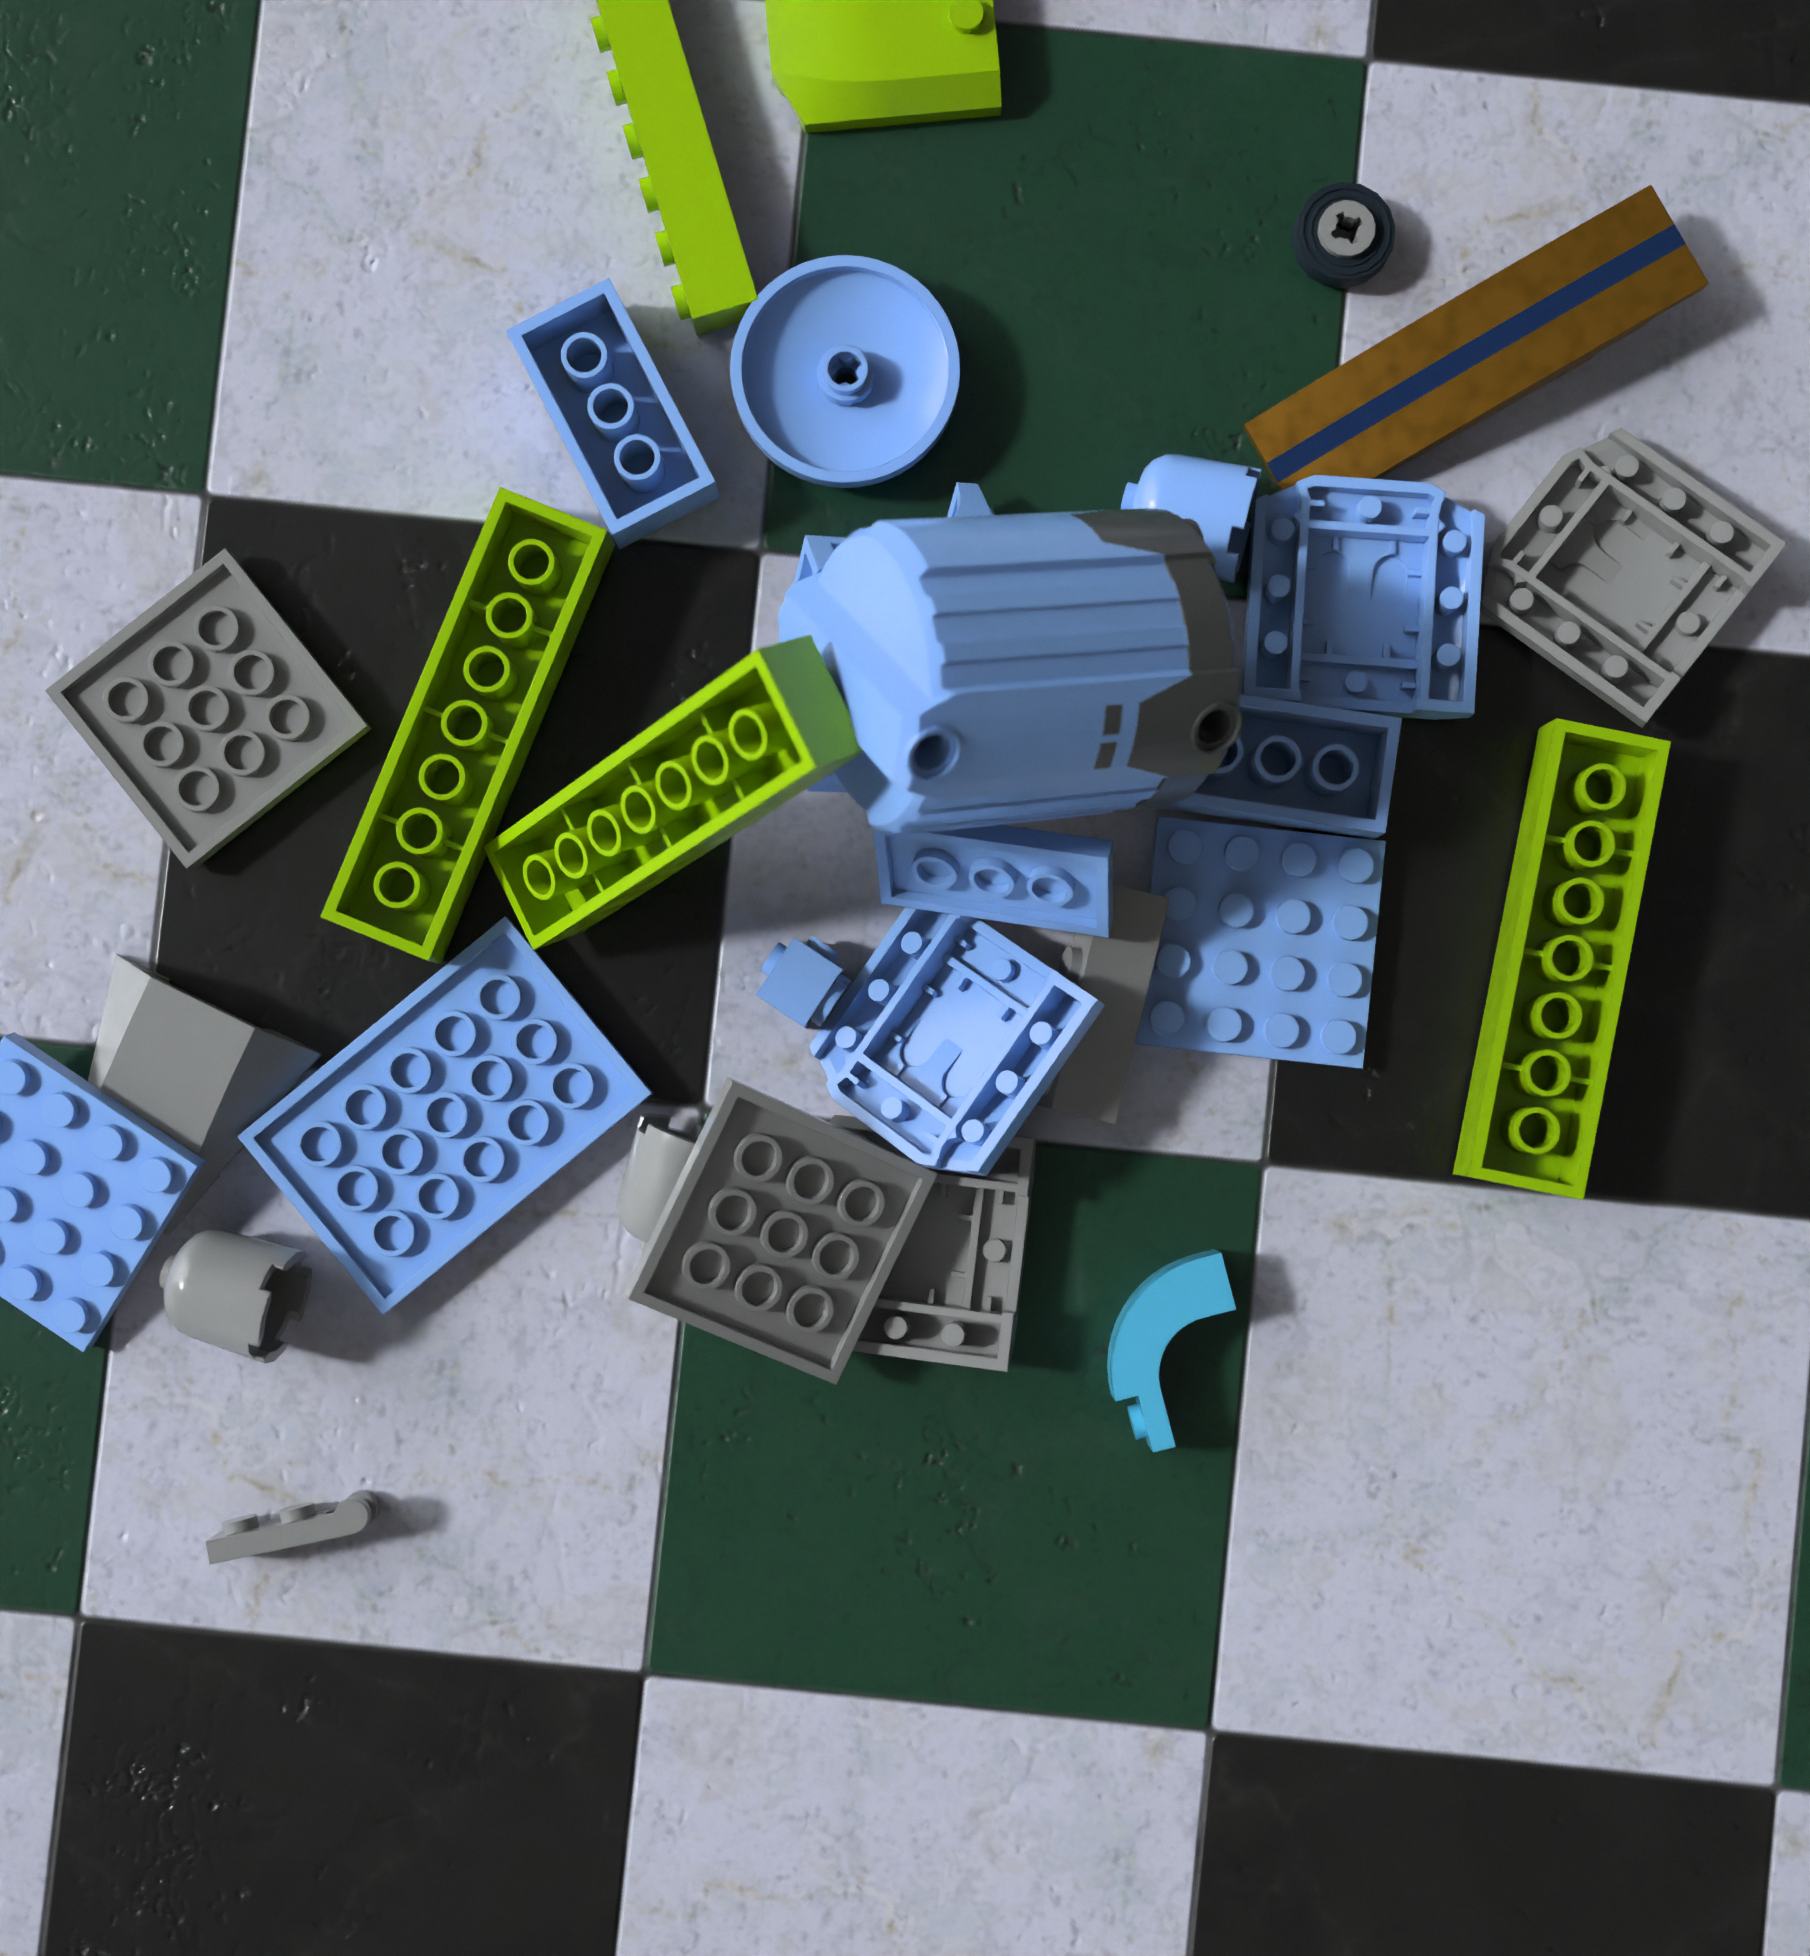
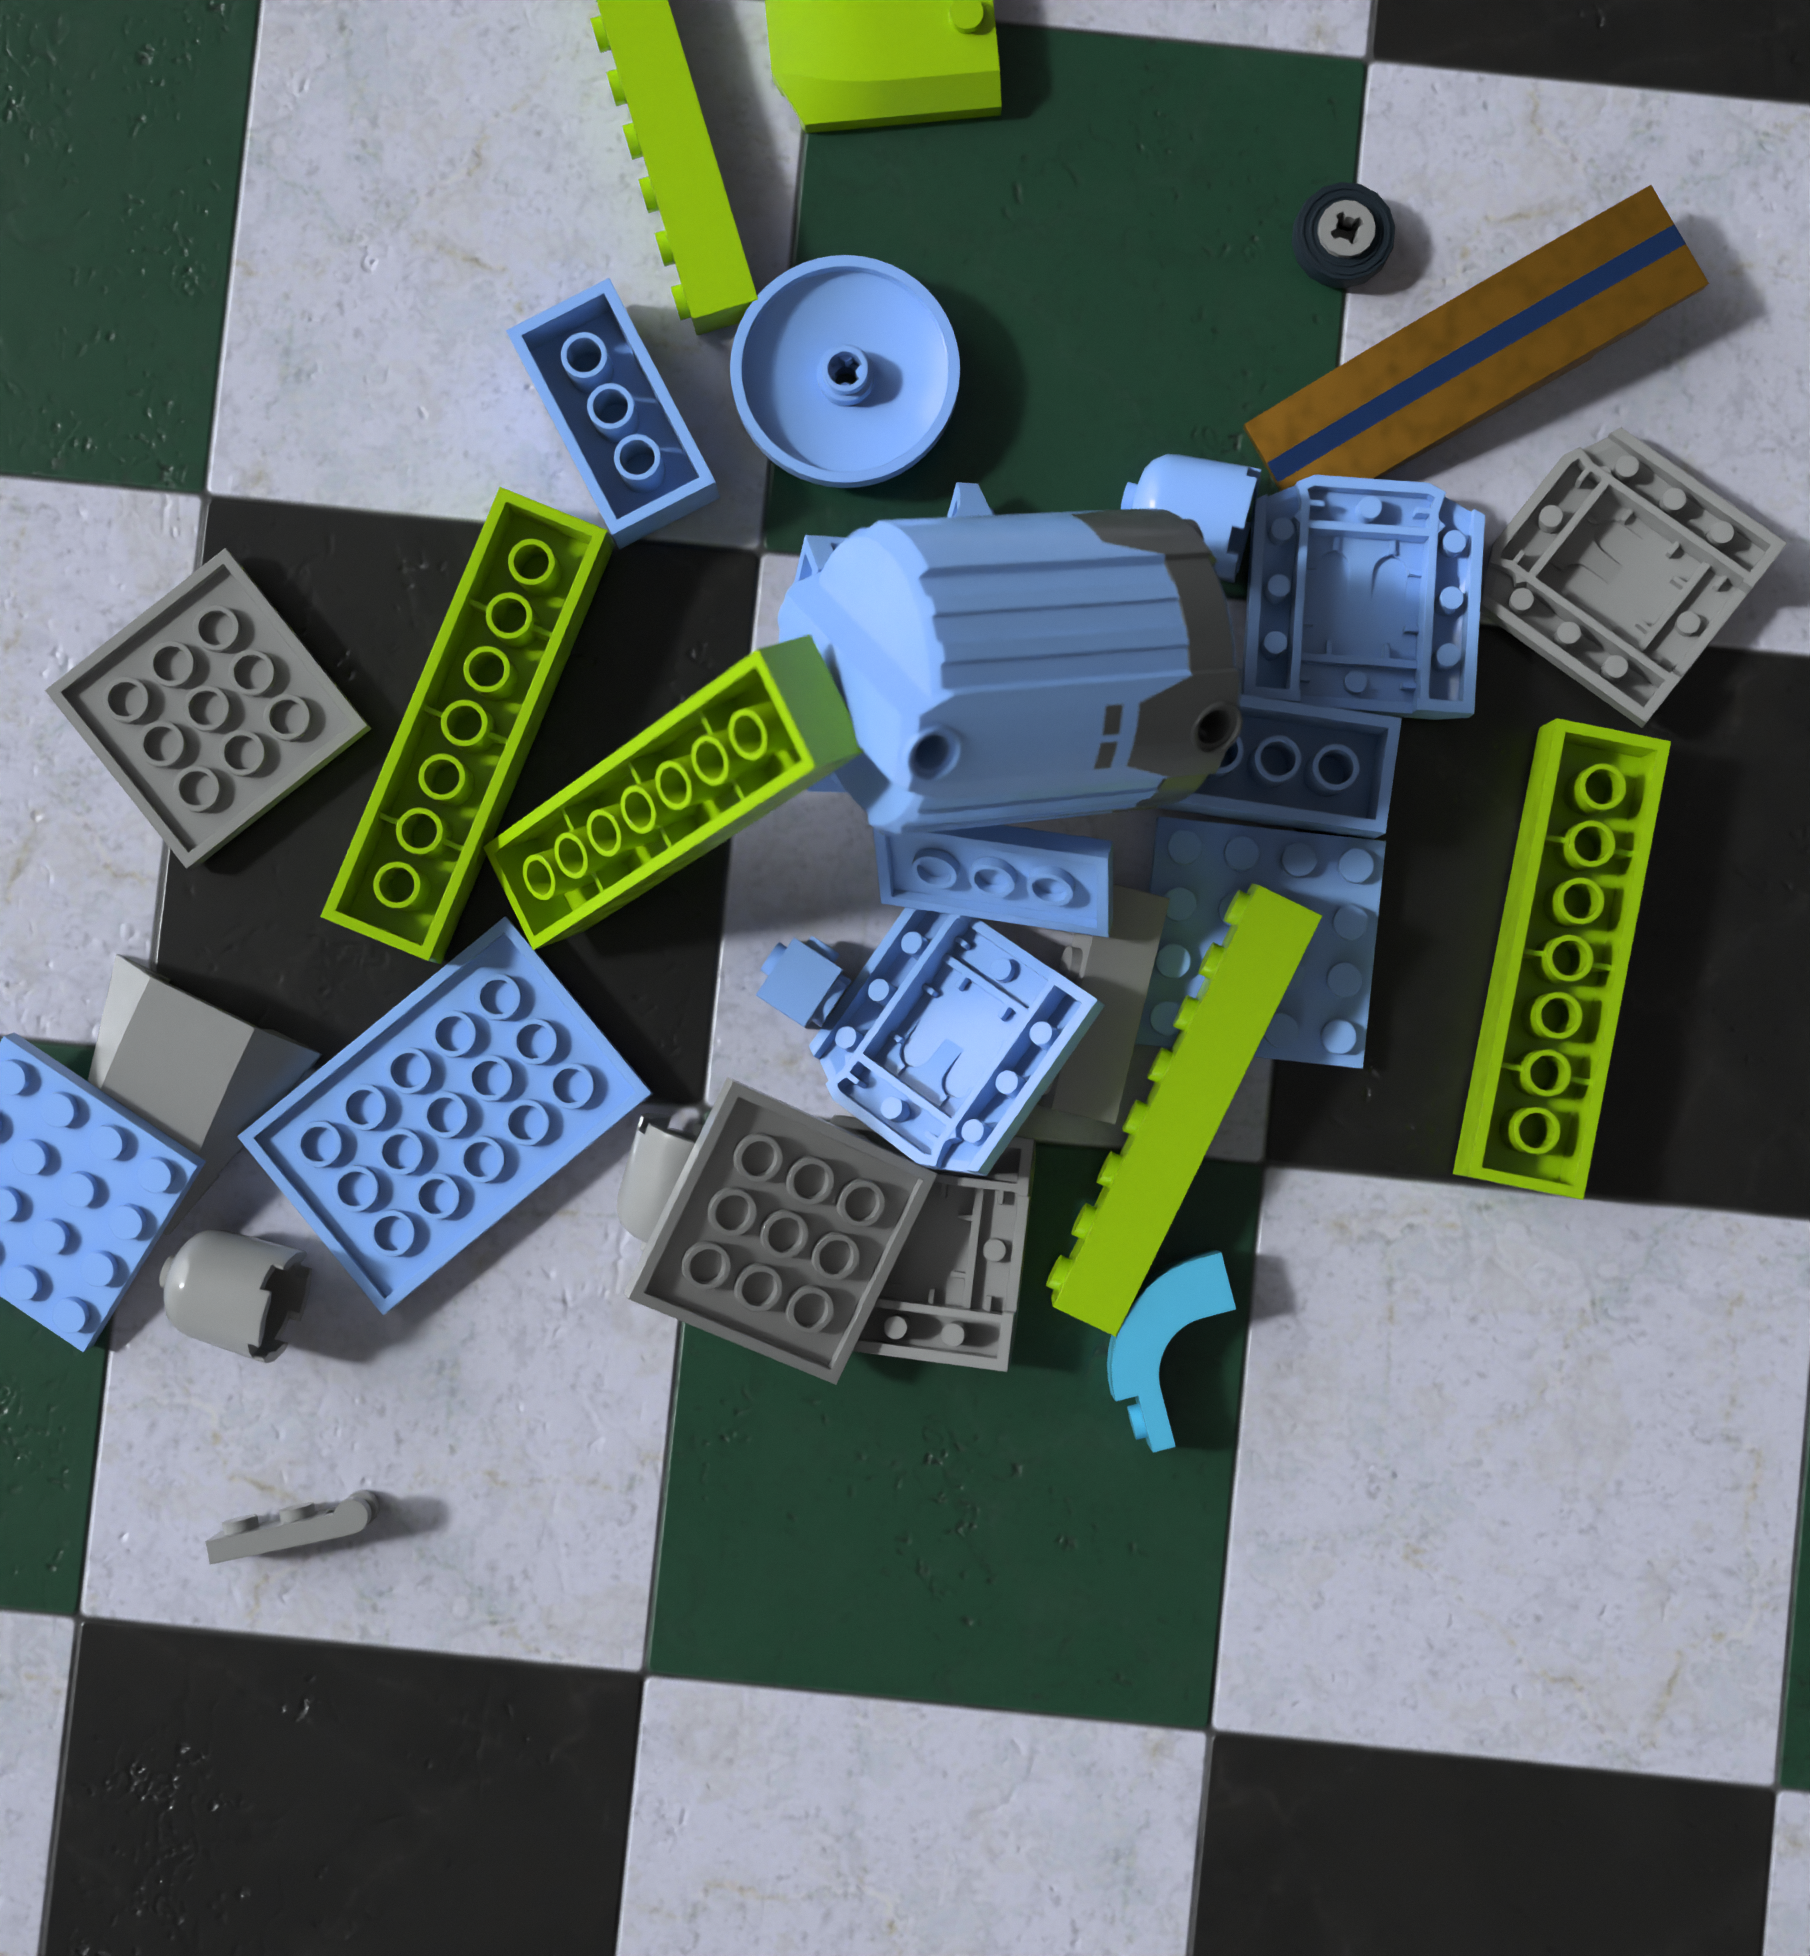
none -> lime brick [1046,883,1322,1337]

